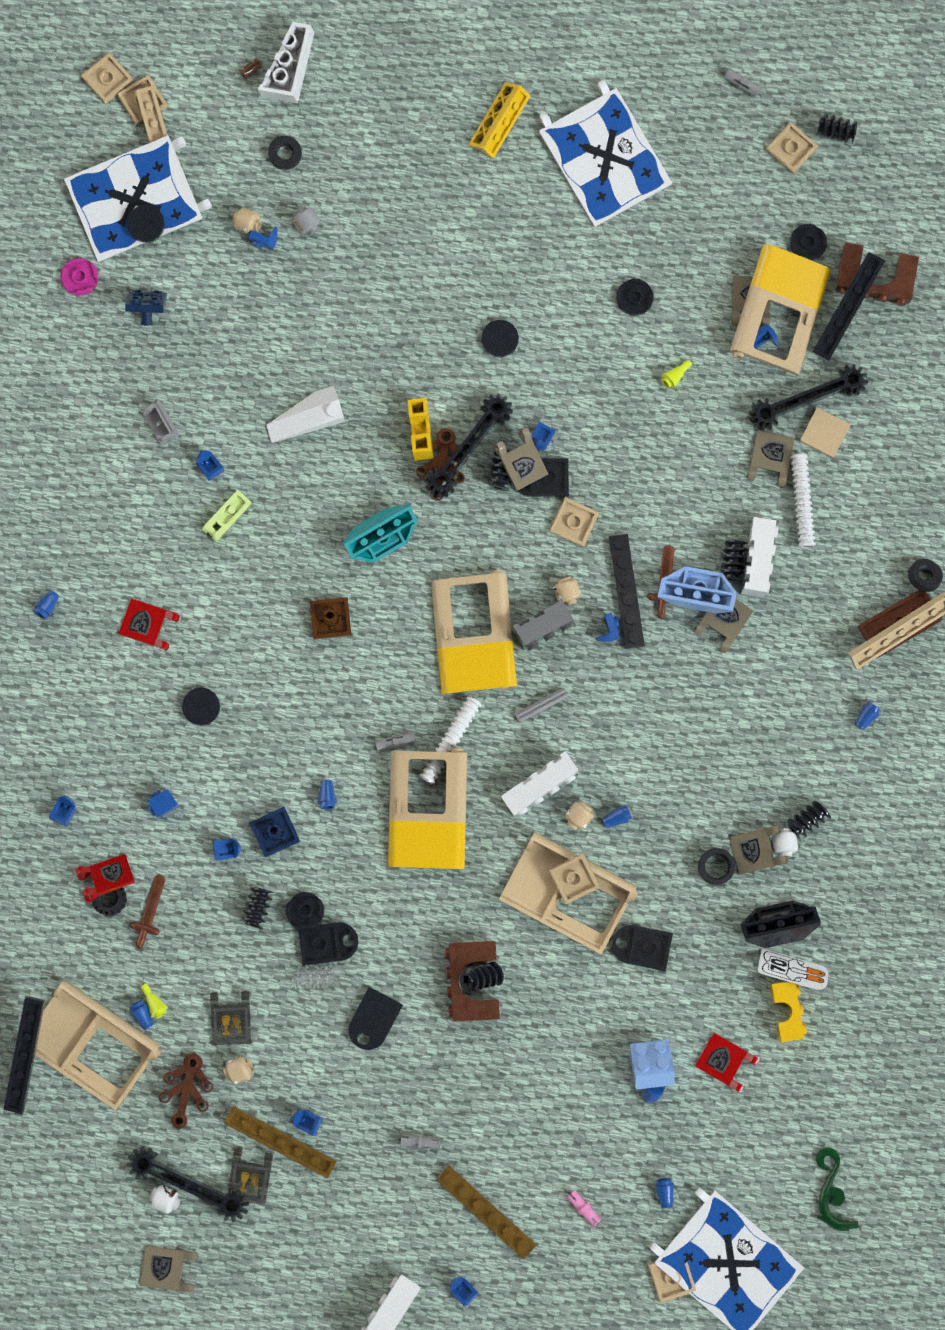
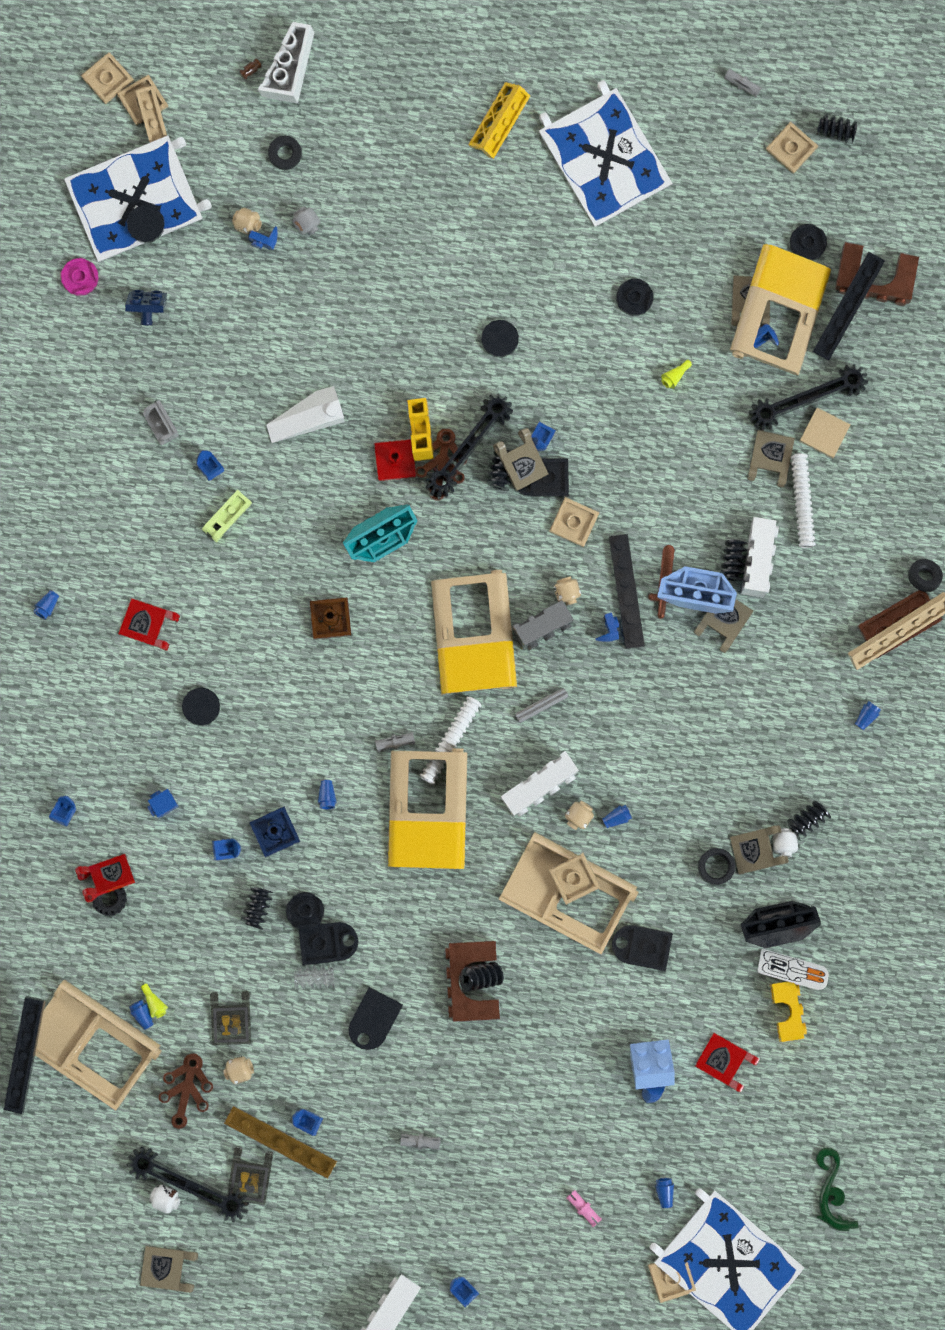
copper sword [130,874,165,949] -> none
pearl gold plate [436,1165,537,1259] -> none
none -> red tile [374,439,416,481]

